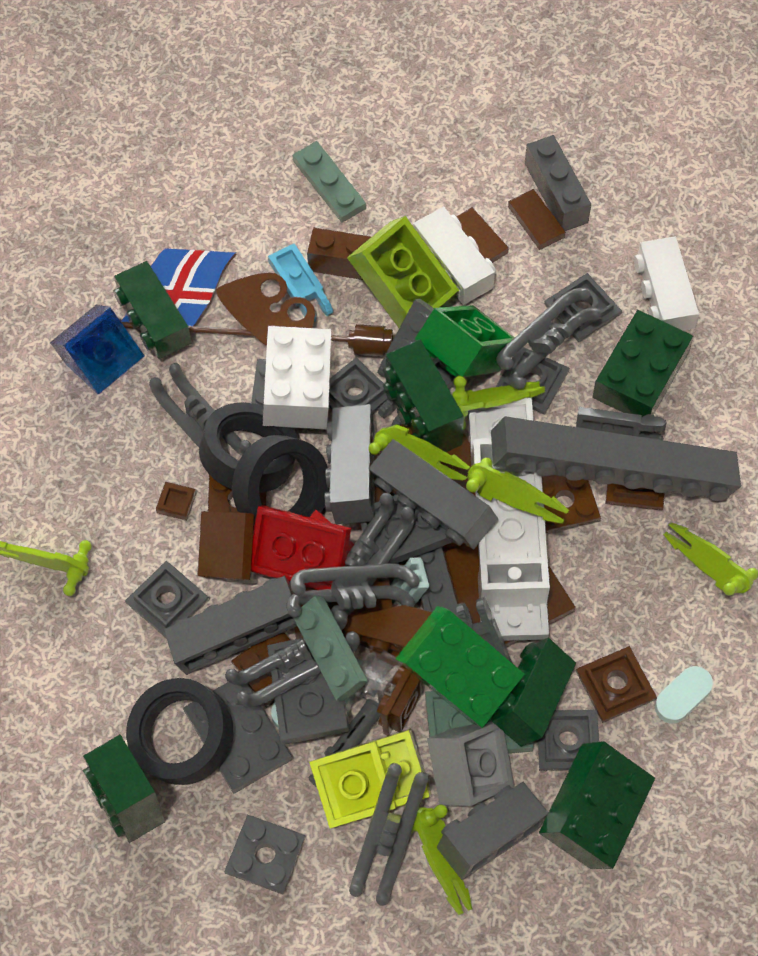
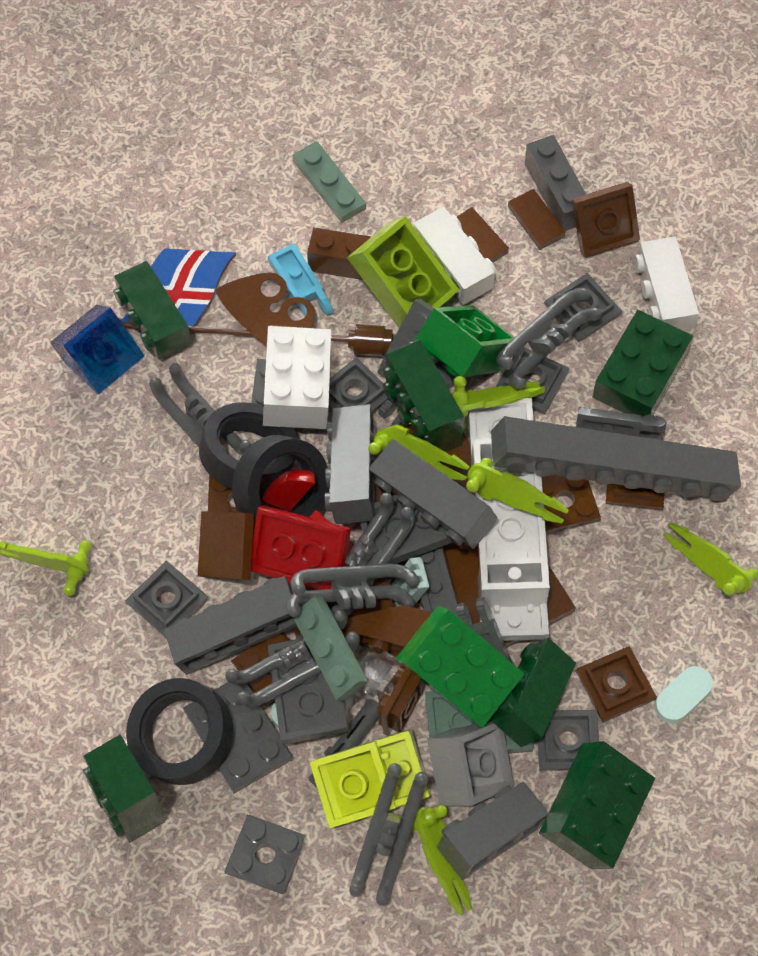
reddish brown tile [156,482,196,521] -> none
none -> red brick [262,469,315,511]
none -> reddish brown tile [572,181,640,257]

